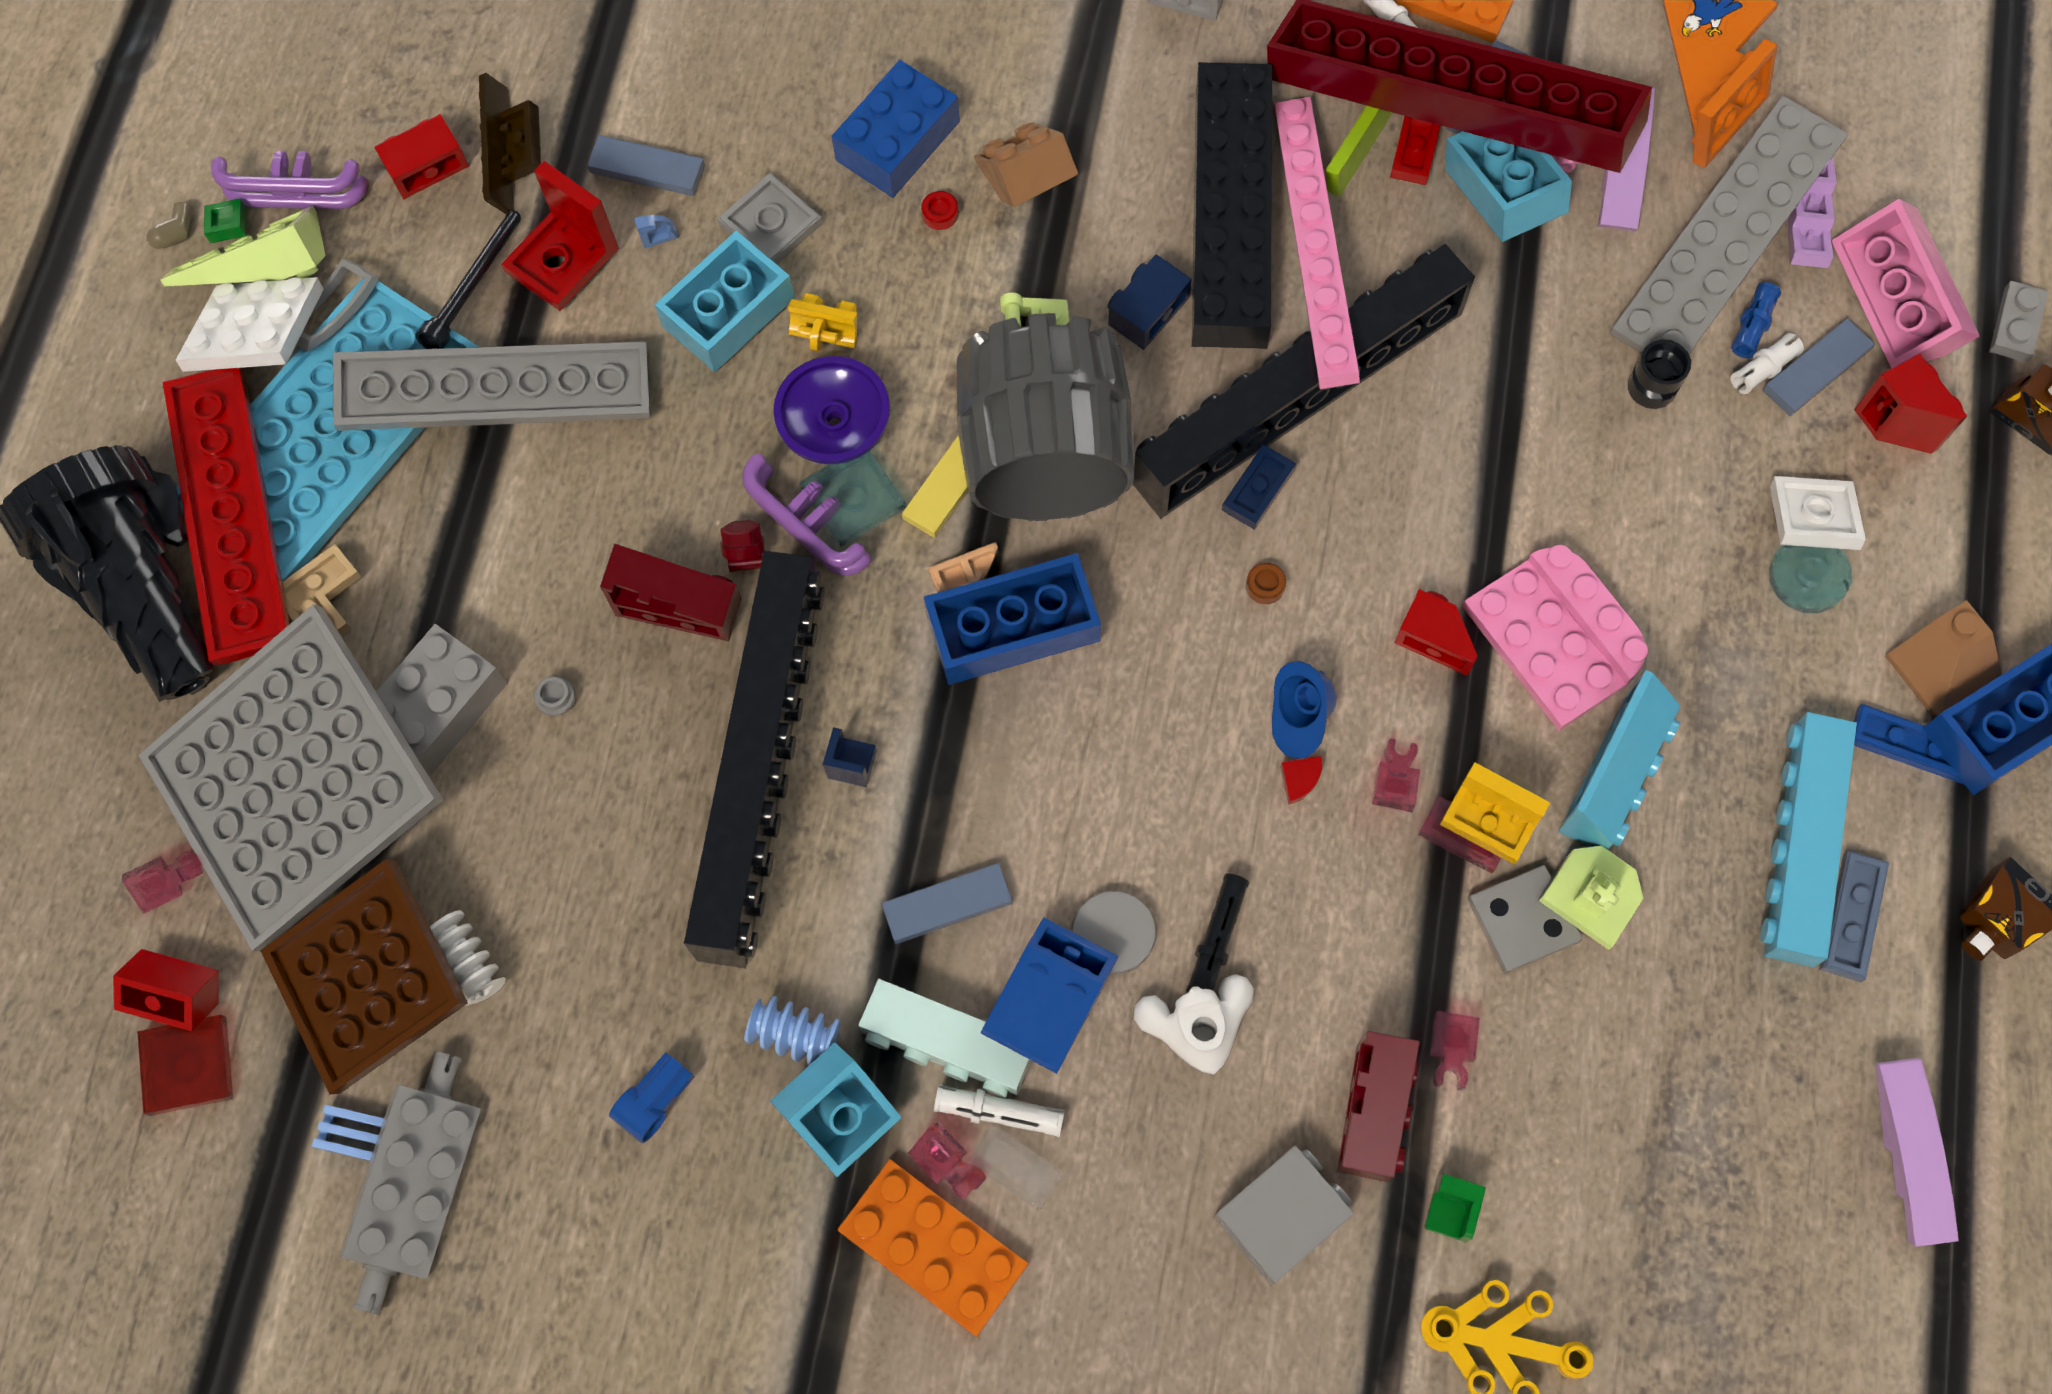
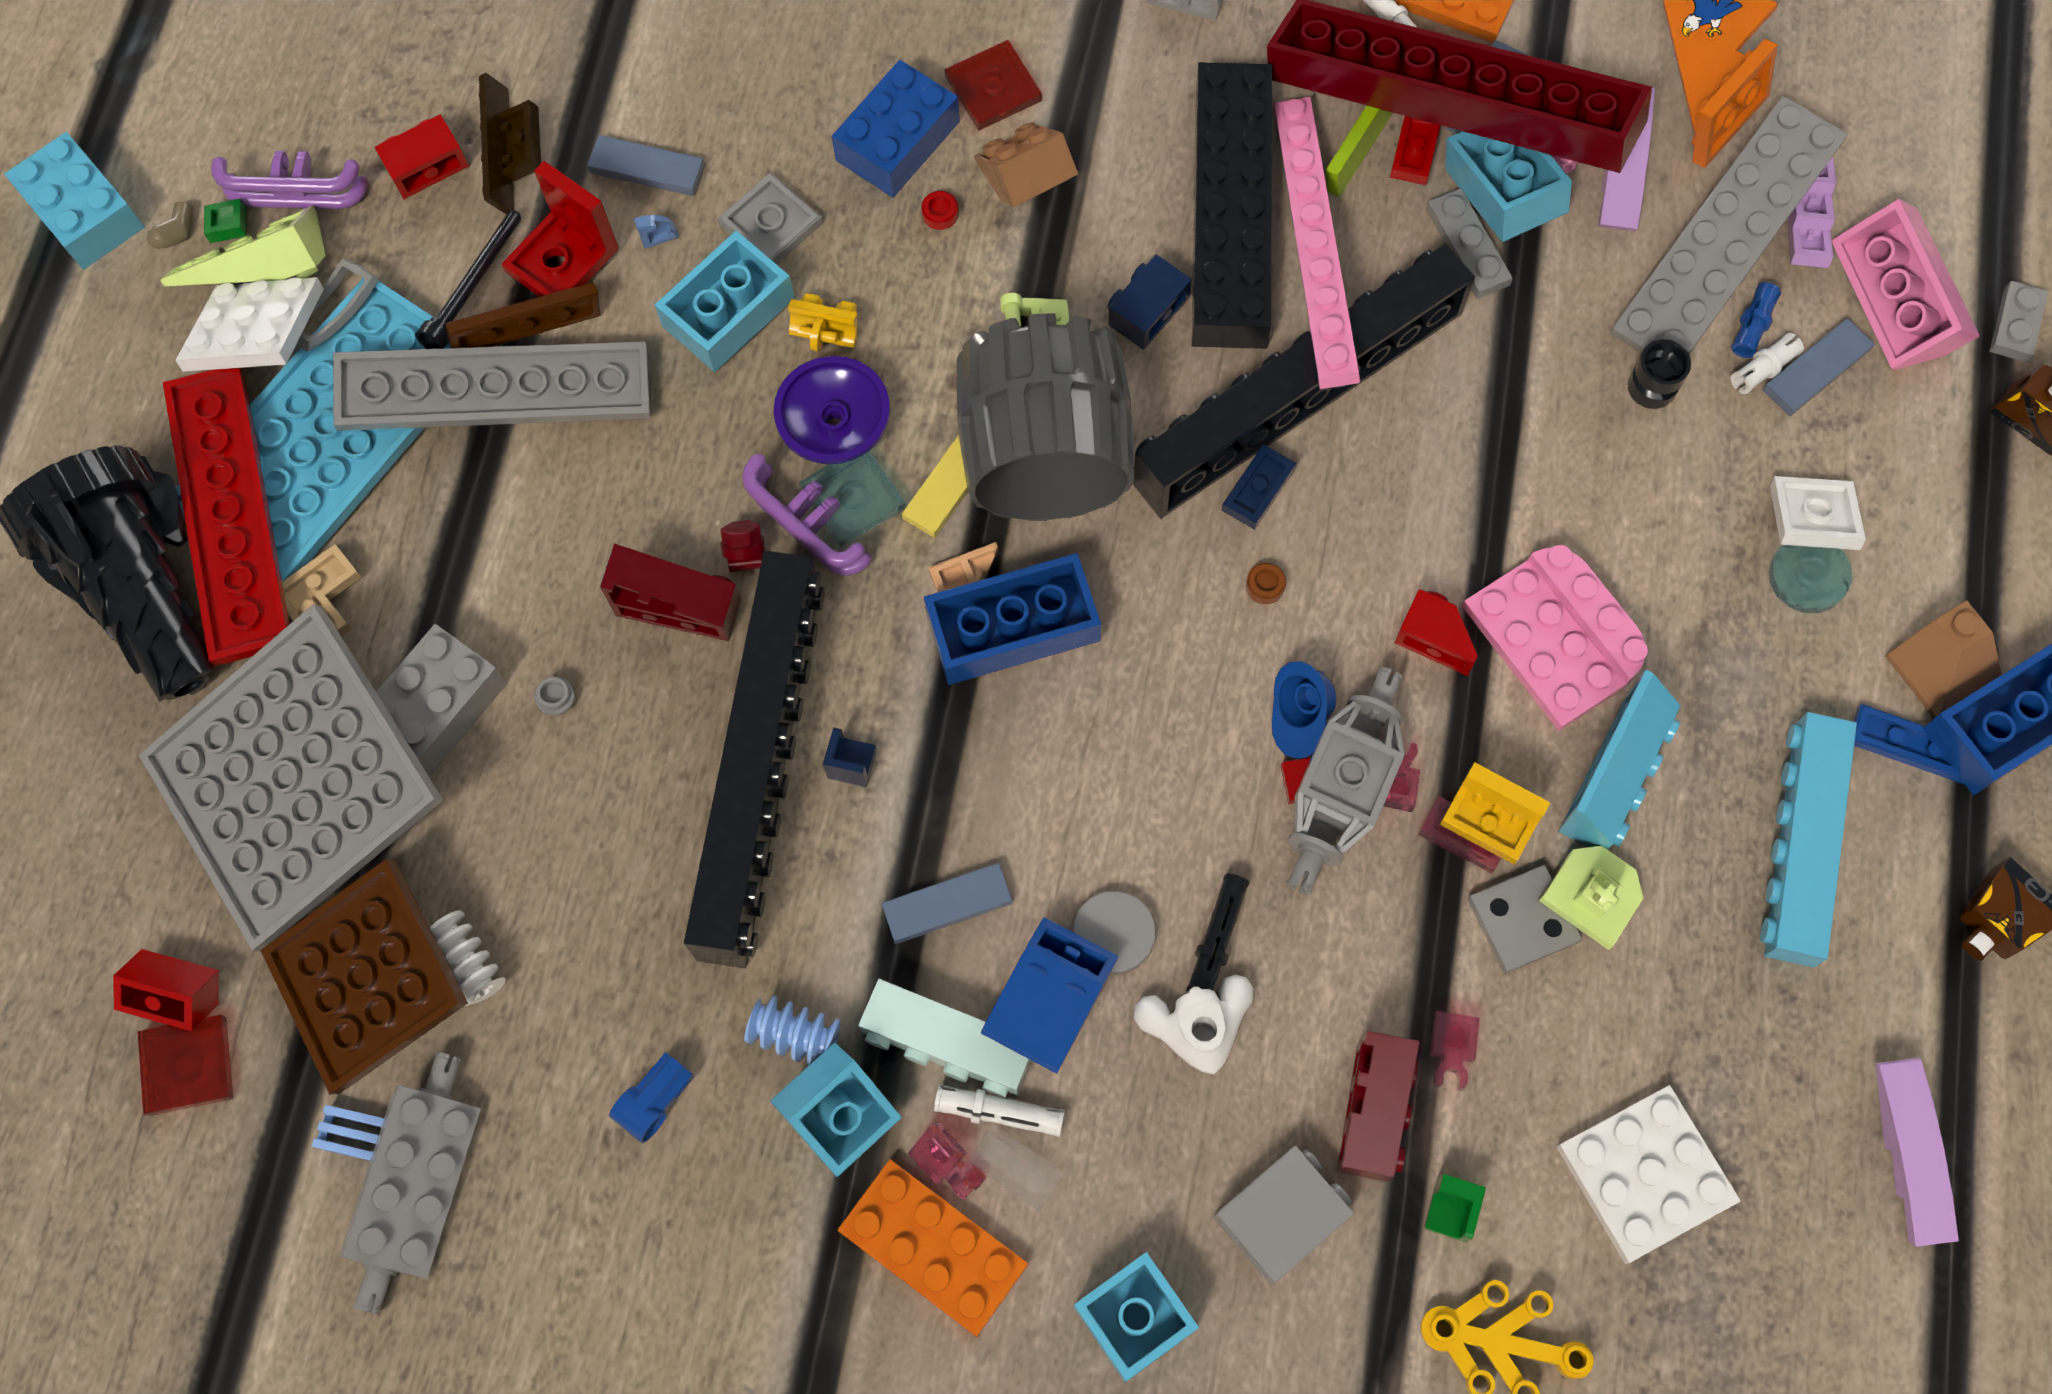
clear pink plate [122,850,203,914] -> none
sand blue tile [1819,850,1889,982] -> none
red slope [1854,354,1967,454] -> none
none -> medium azure brick [4,132,145,270]
none -> reddish brown tile [445,282,601,348]
none -> clear red tile [944,40,1042,131]
none -> medium azure brick [1074,1252,1199,1383]
none -> light grey plate [1286,667,1405,895]
none -> light grey plate [1426,188,1513,299]
none -> white plate [1557,1085,1740,1264]

